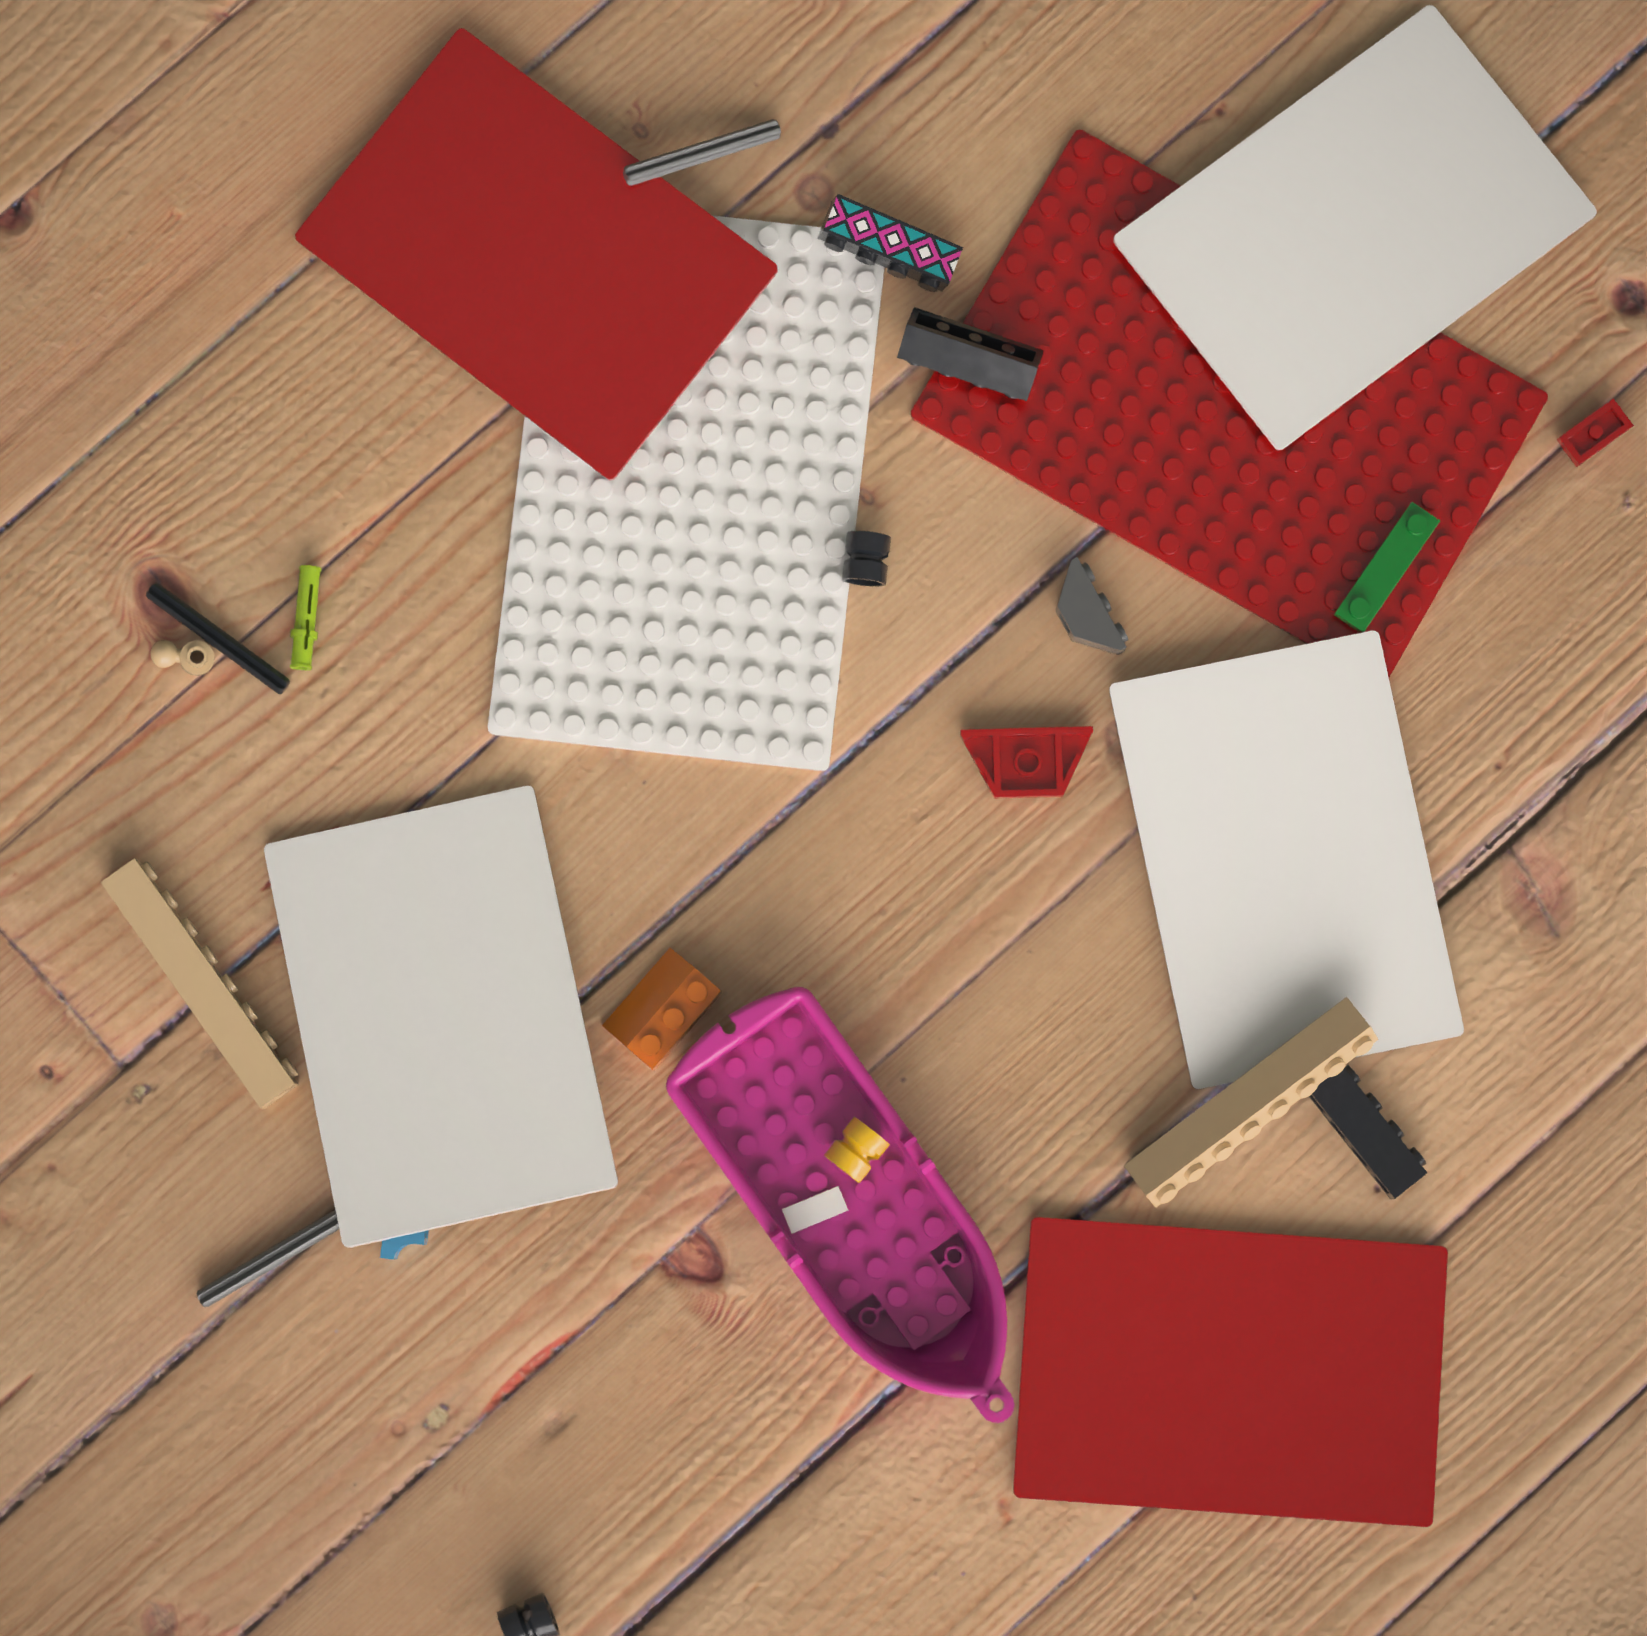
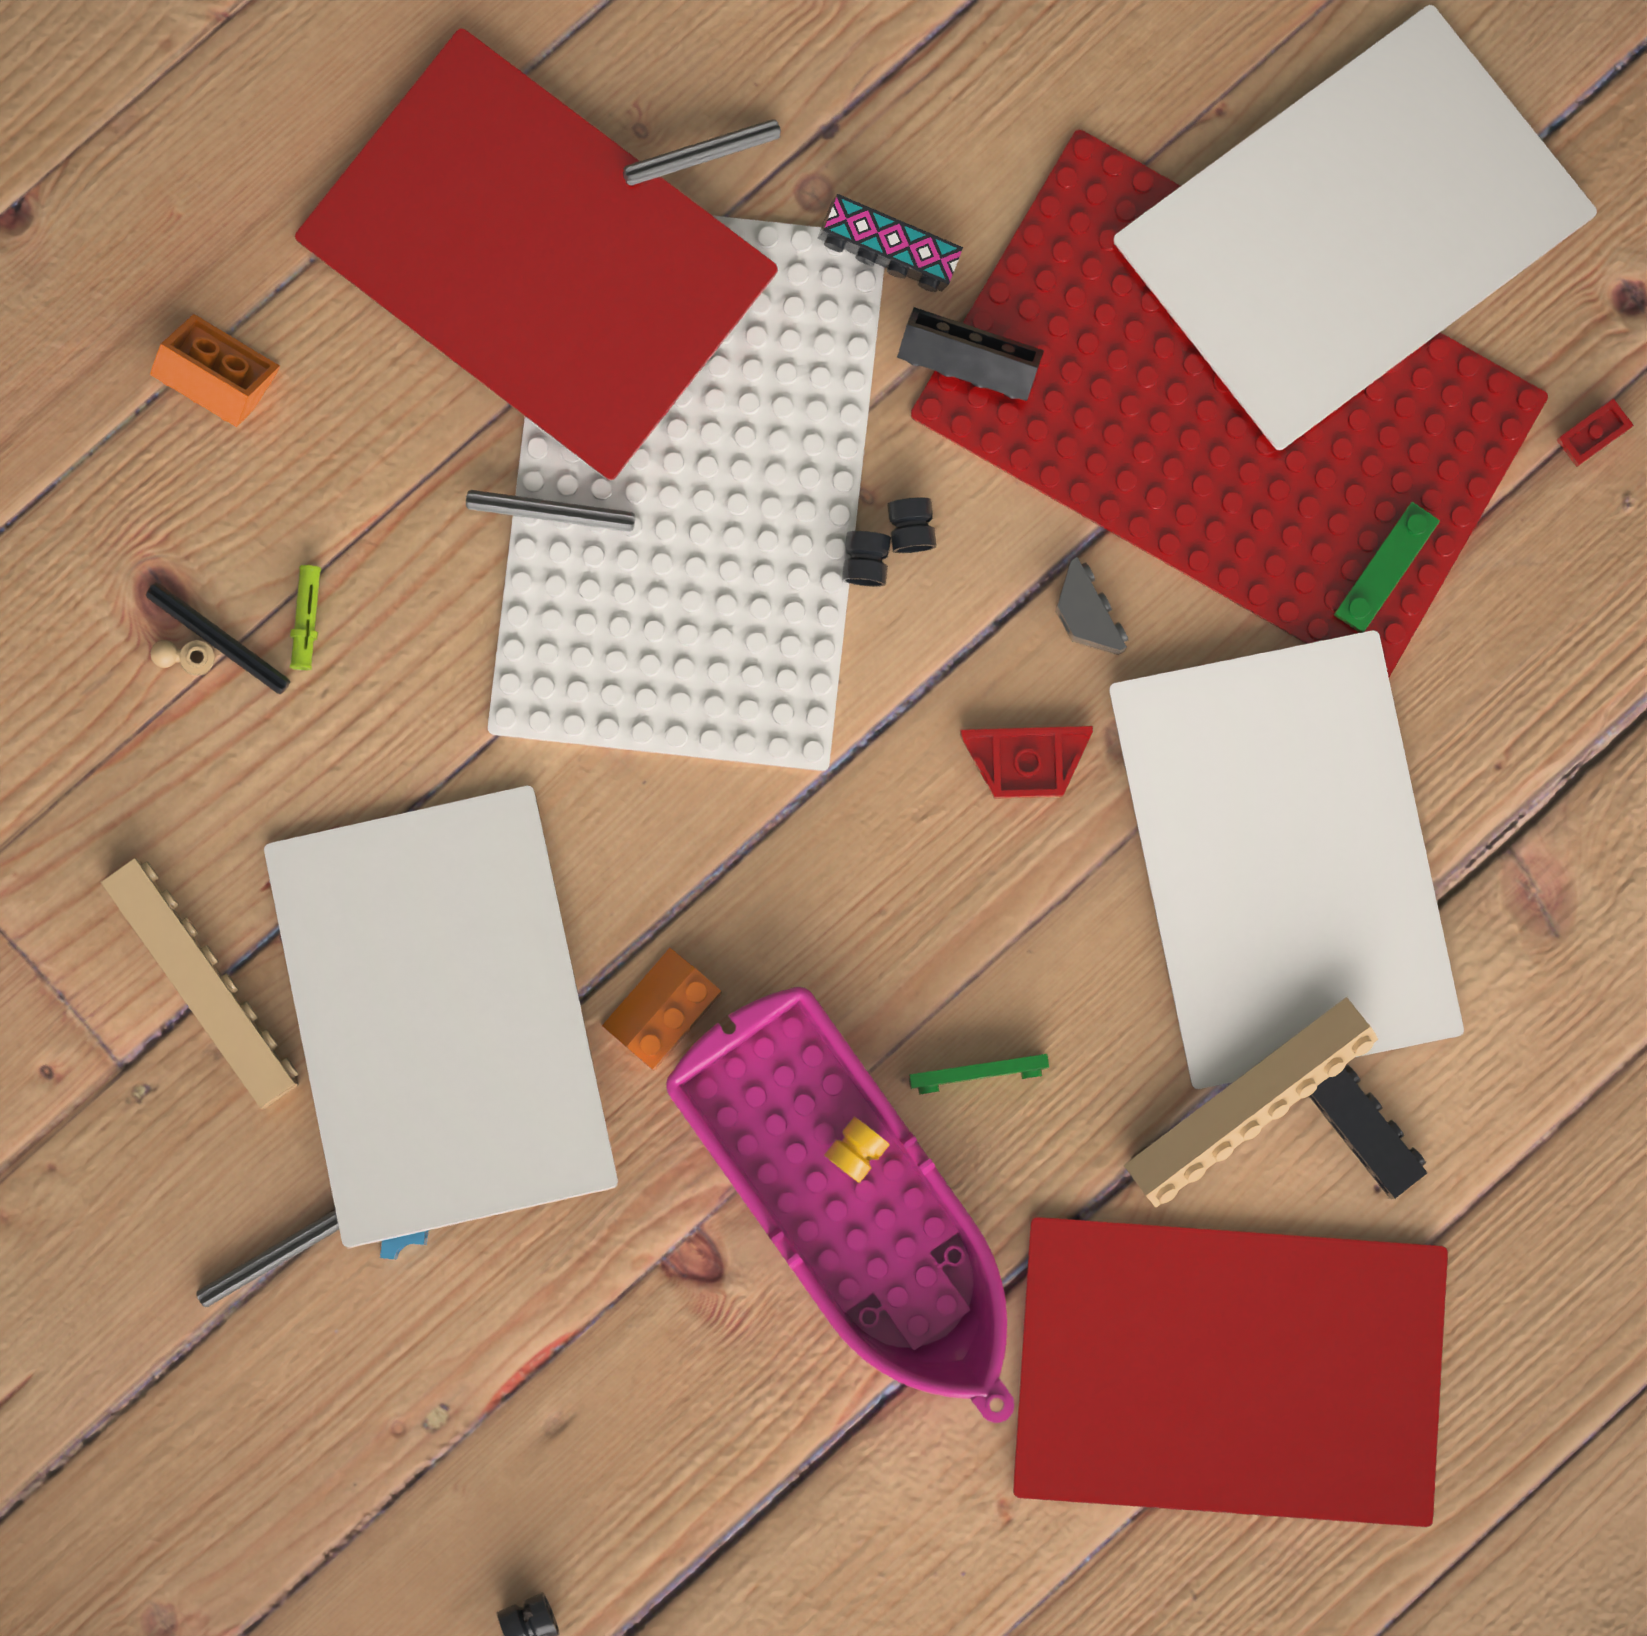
white sticker [782,1186,848,1233] -> none
none -> orange slope [150,314,280,427]
none -> dark grey axle [466,490,636,532]
none -> black wheel [887,497,936,553]
none -> green plate [909,1054,1049,1095]

